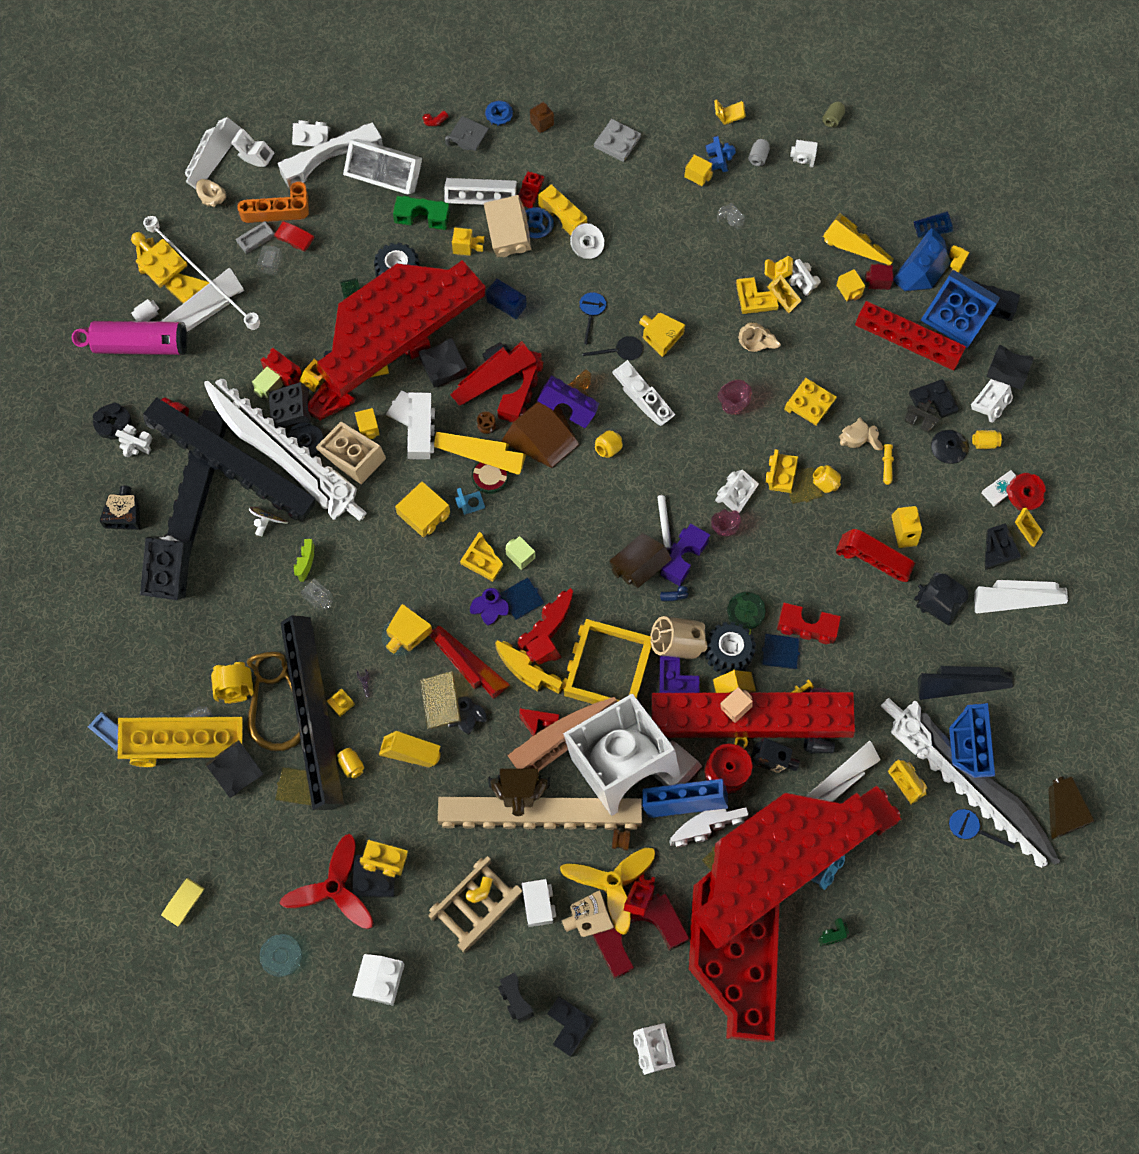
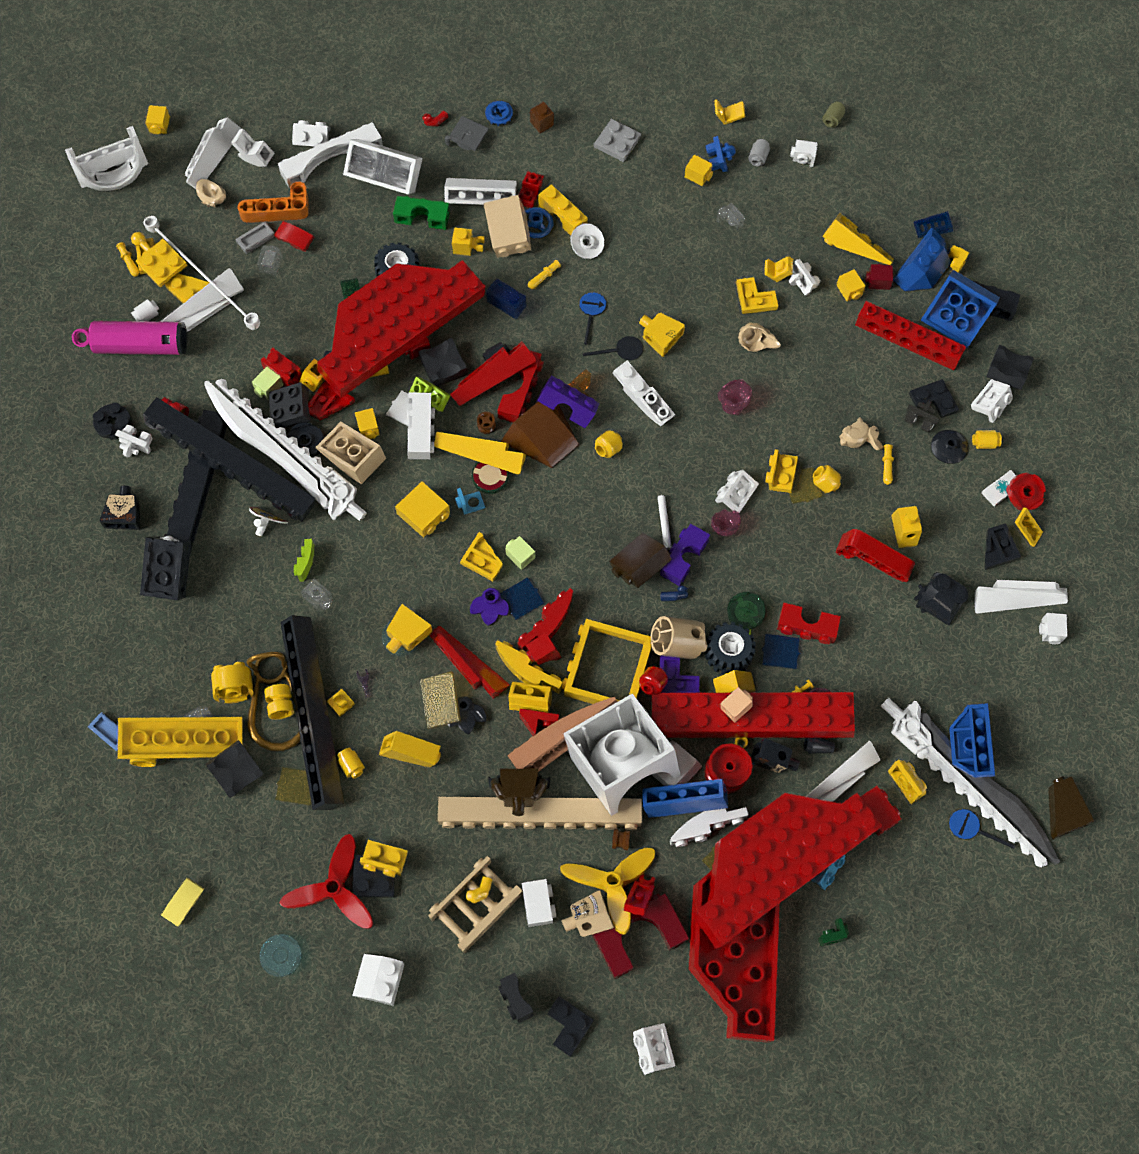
yellow slope [767,274,802,313] -> none
yellow piece [784,378,836,425] -> none
black wedge [918,666,1013,700] -> none
none -> white piece [65,126,148,191]
none -> yellow piece [116,242,140,277]
none -> yellow brick [145,105,170,135]
none -> yellow wheel [264,684,294,720]
none -> lime slope [409,377,451,411]
none -> yellow brick [509,681,552,713]
none -> yellow piece [528,260,561,289]
none -> red head [639,666,668,695]
none -> white brick [1039,613,1067,644]

